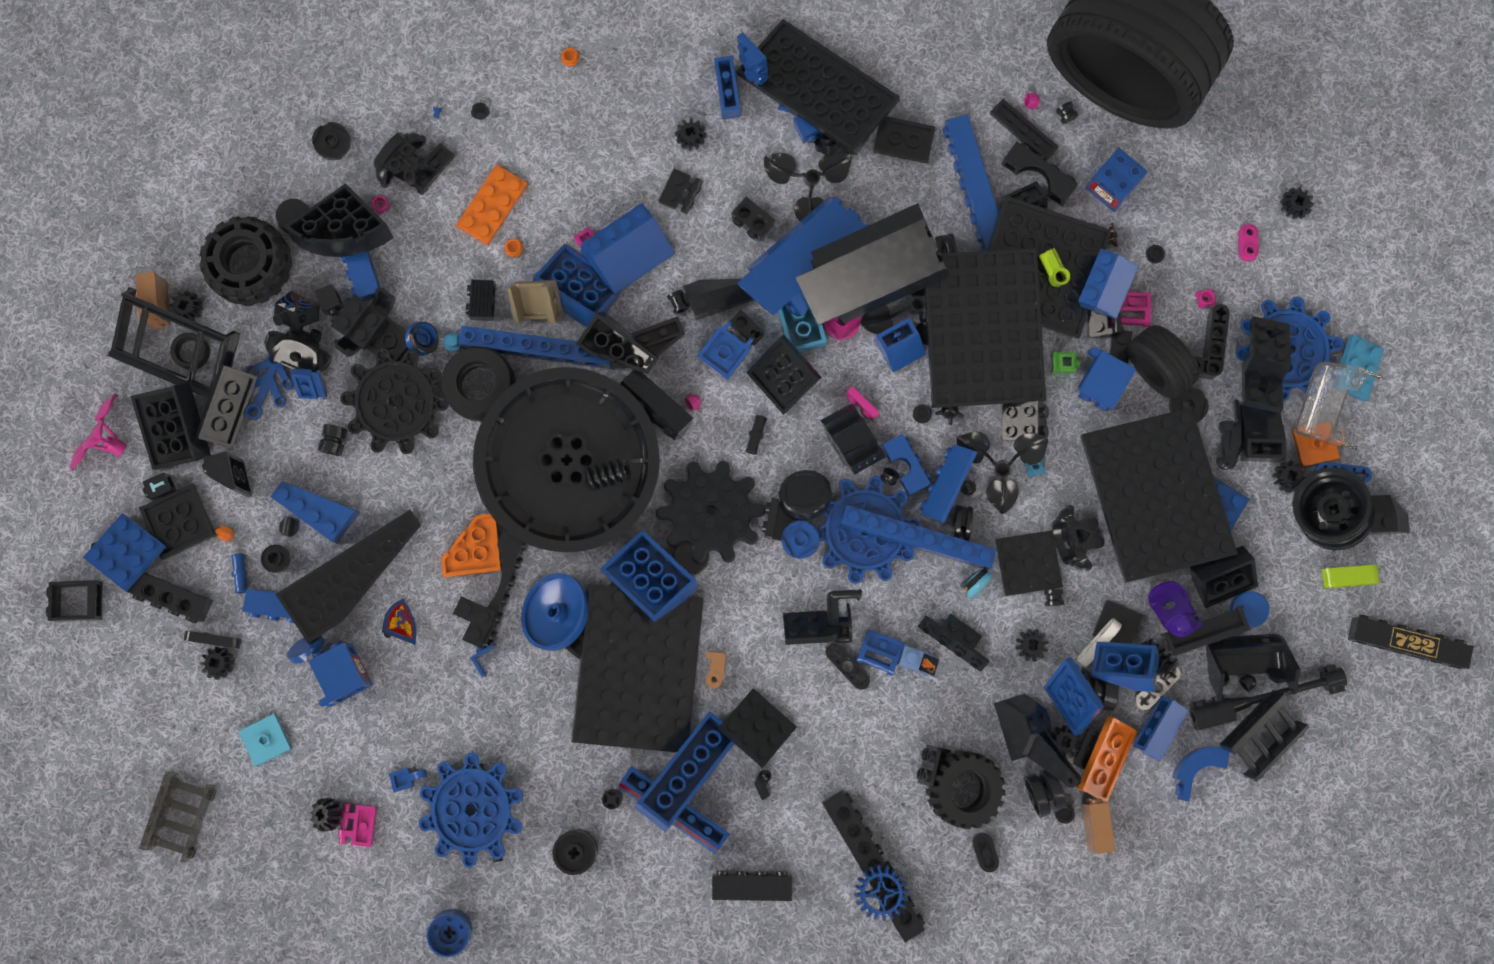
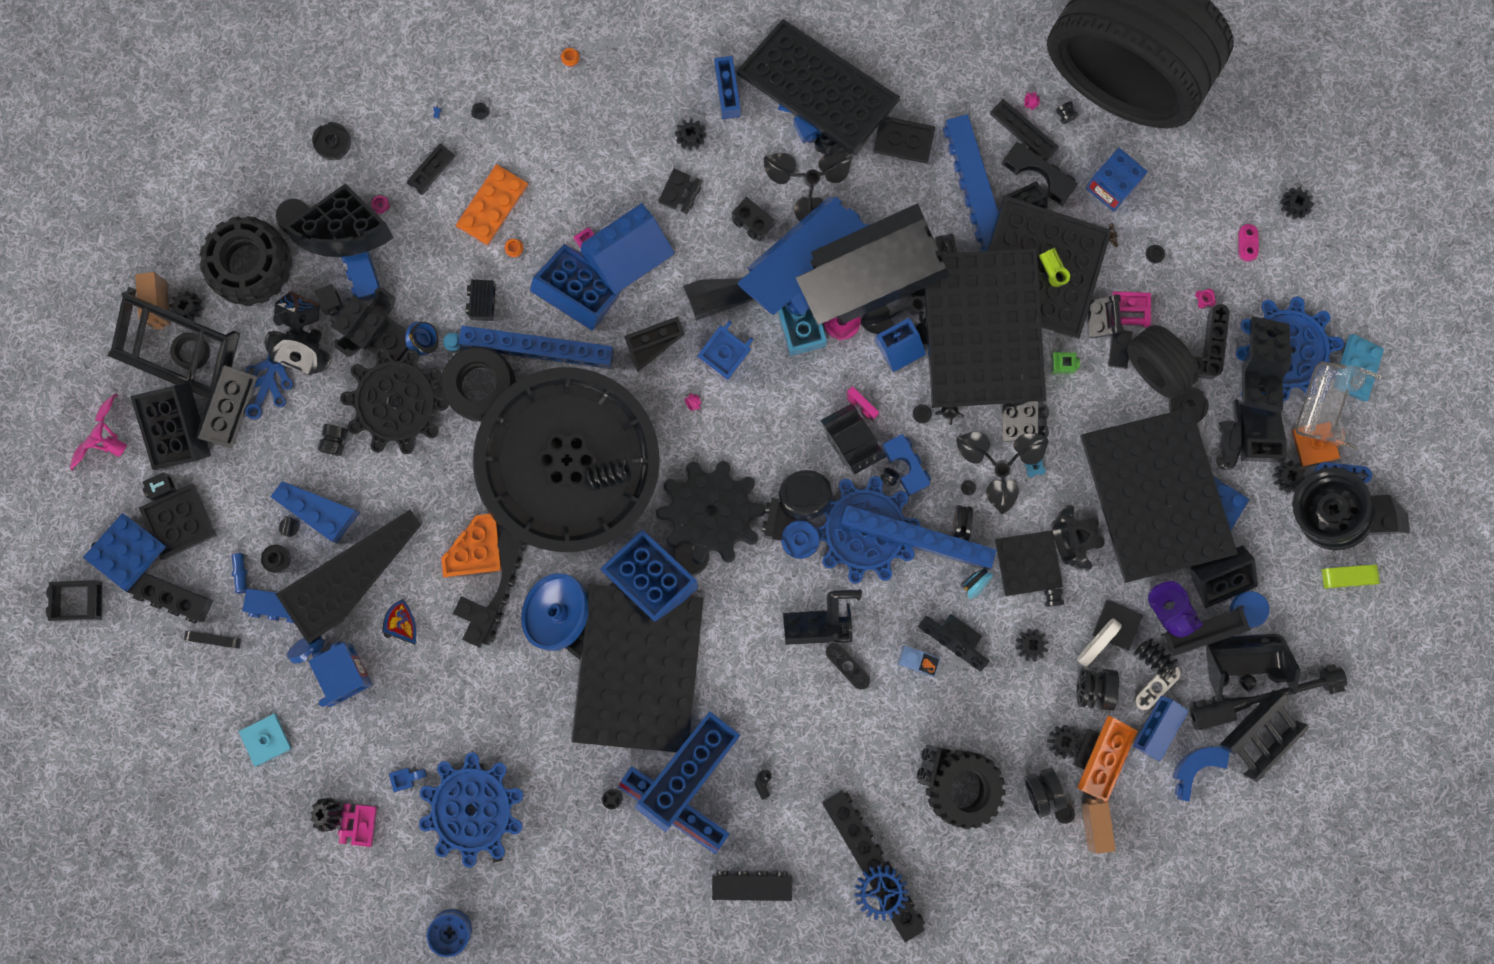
clear smoke fence [139,771,217,863] -> none
black gear [199,646,235,680] -> none
black slope [202,451,252,497] -> none
orange plate [215,525,235,542] -> none
blue plate [291,369,327,399] -> none
black piece [374,132,429,188] -> none
blue bracket [470,644,497,677] -> none
dark tan panel [507,280,564,323] -> none
black wheel [552,829,598,875] -> none
black wedge [576,311,659,374] -> none
black slope [620,370,693,441] -> none
black bush [667,290,690,314] -> none
medium nougat leg [706,651,727,688] -> none
black plate [718,688,797,768] -> none
black leg [730,309,765,346] -> none
blue plate [737,32,769,86] -> none
black pin [745,415,767,455] -> none
black plate [746,335,822,415] -> none
blue plate [856,629,905,676] -> none
blue slope [919,444,977,524] -> none
black plate [972,832,999,873] -> none
black slope [994,693,1082,788] -> none
blue plate [1043,657,1104,736] -> none
blue container [1075,347,1136,411] -> none
blue slope [1078,248,1139,319] -> none
blue slope [1091,642,1159,692] -> none
black brick [1348,615,1474,670] -> none

